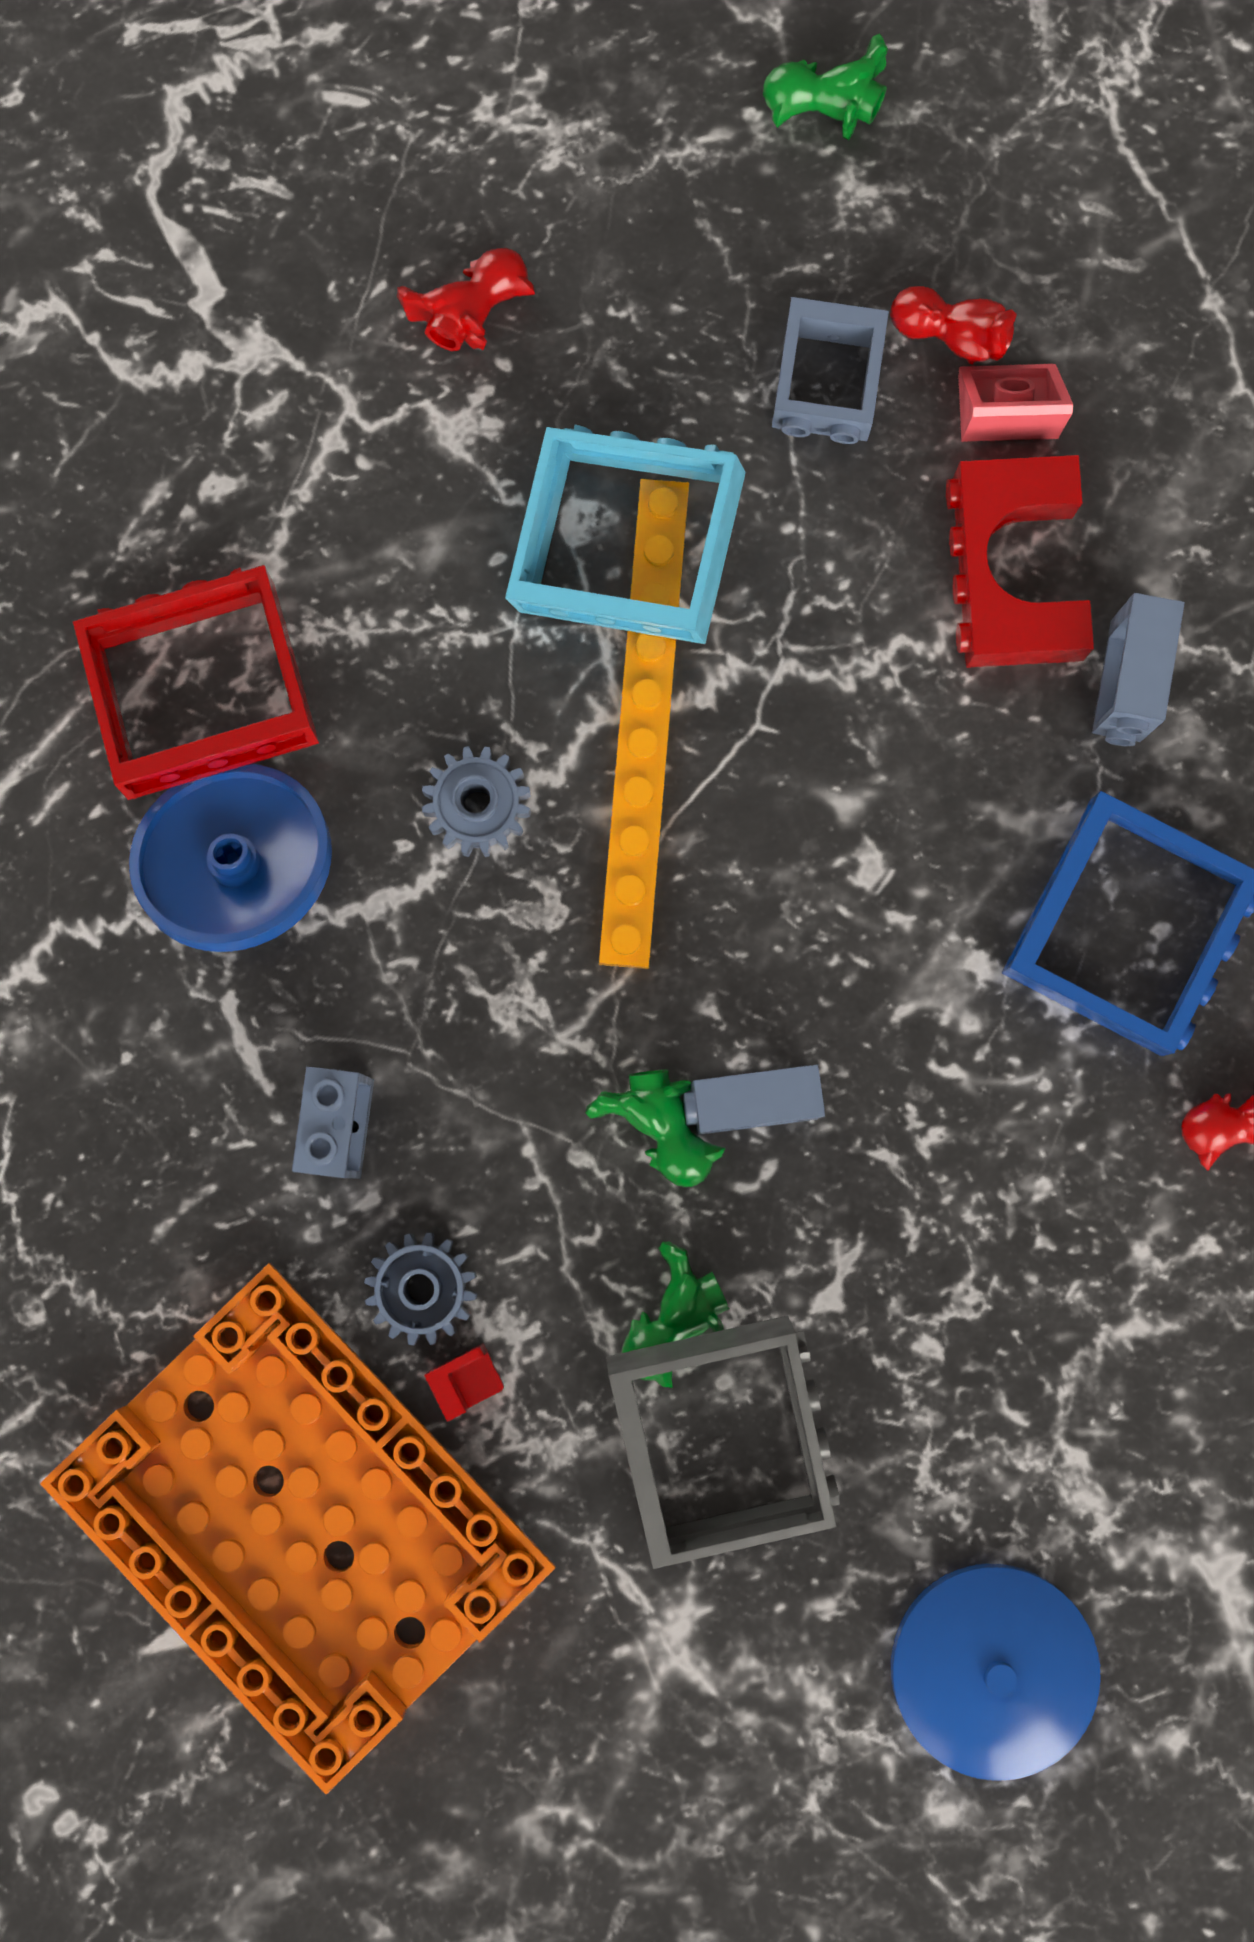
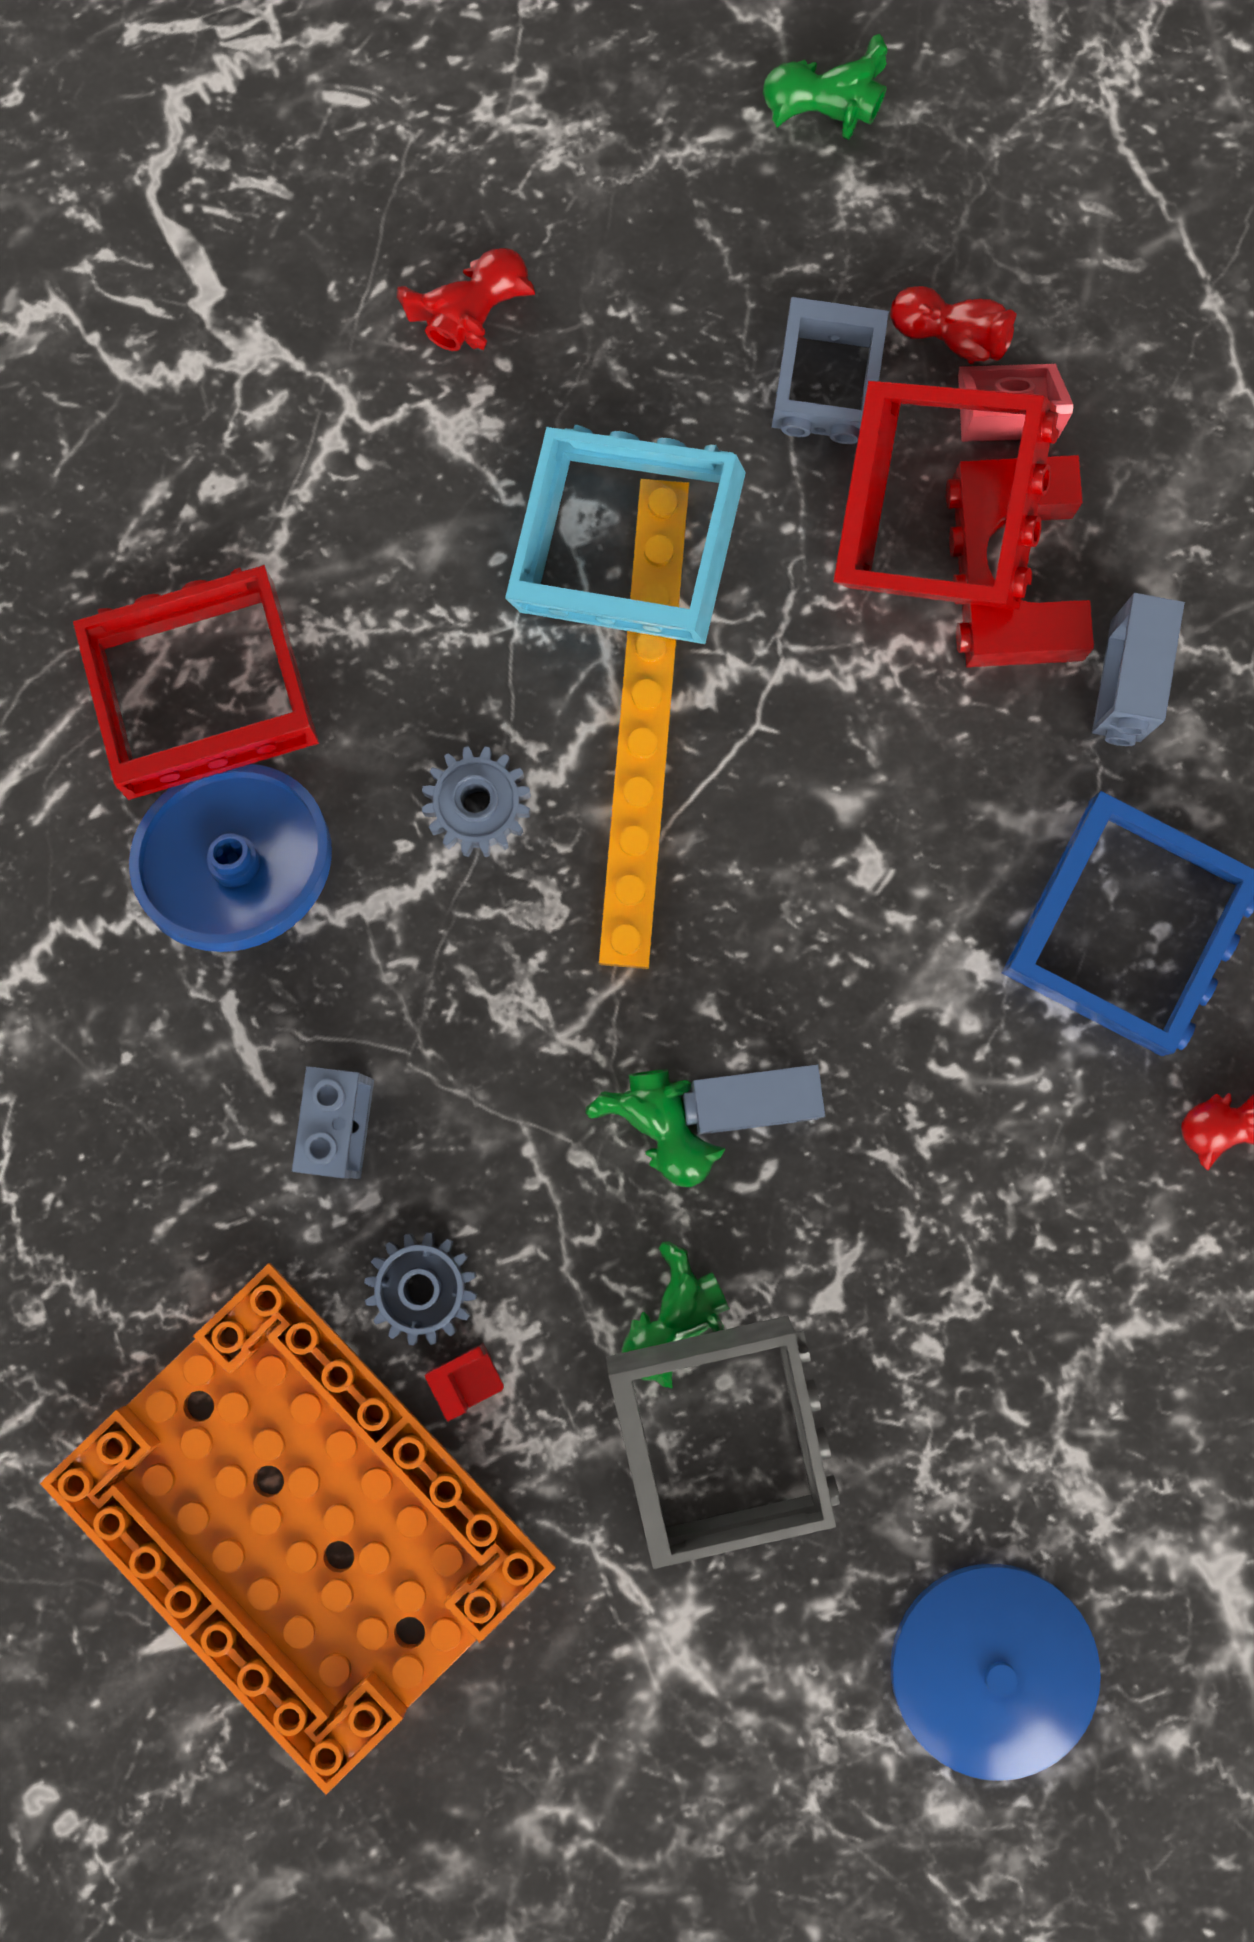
none -> red window [833,381,1059,610]

